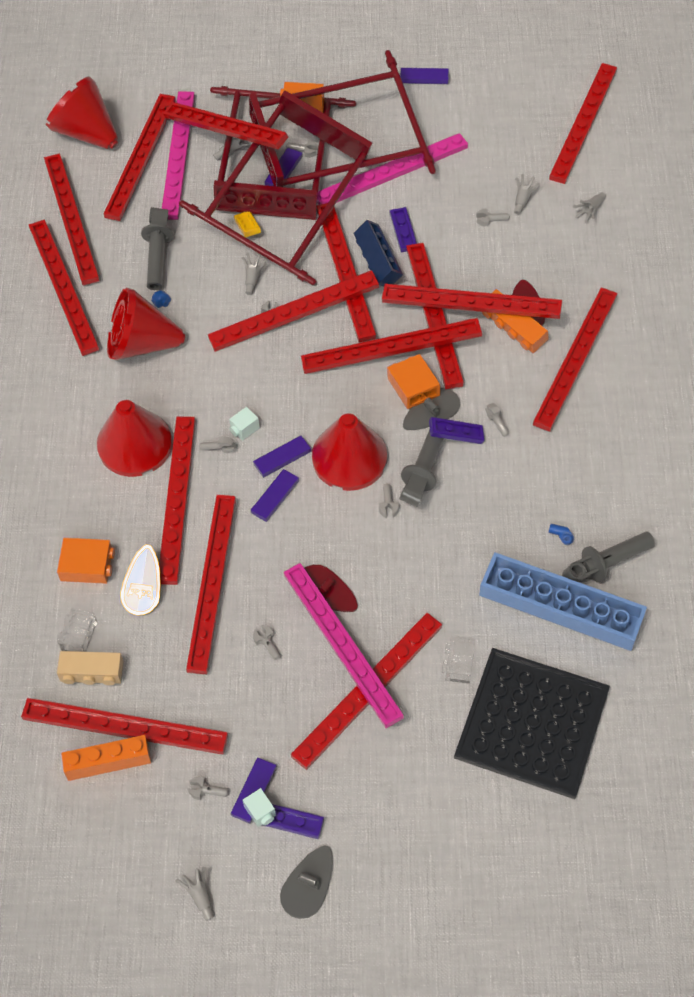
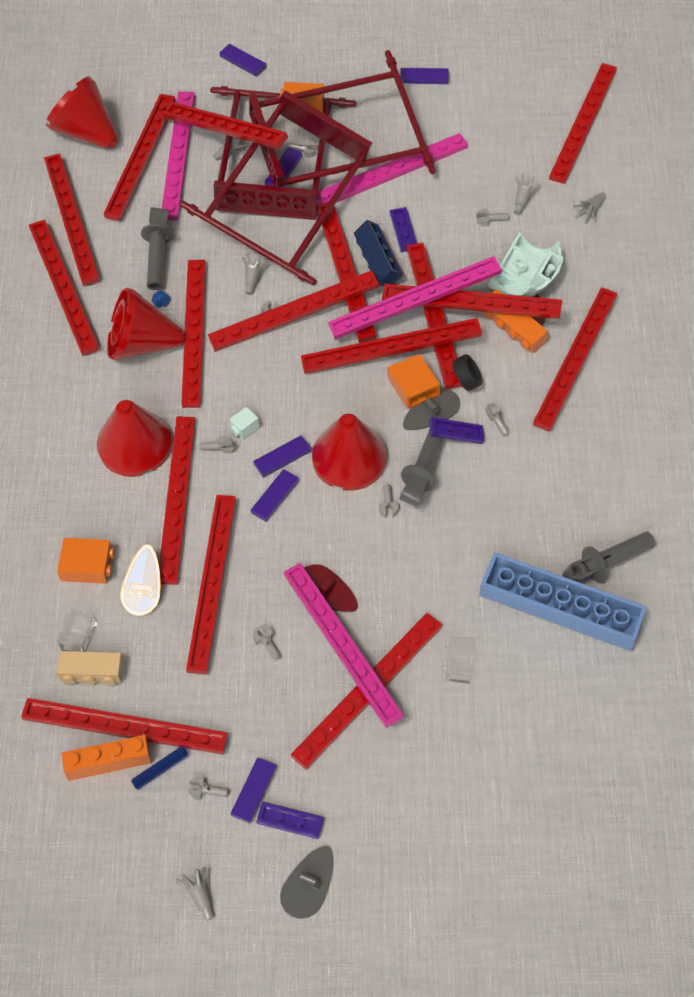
yellow plate [234,212,261,237] -> none
light aqua brick [243,788,276,827] -> none
black tile [454,648,610,800] -> none
blue arm [548,524,574,545] -> none
none -> clear blue axle [131,746,188,790]
none -> red plate [181,259,206,408]
none -> dark purple tile [219,43,267,77]
none -> dark pink plate [328,256,502,340]
none -> black tyre [453,354,483,391]
none -> light aqua piece [487,232,563,297]

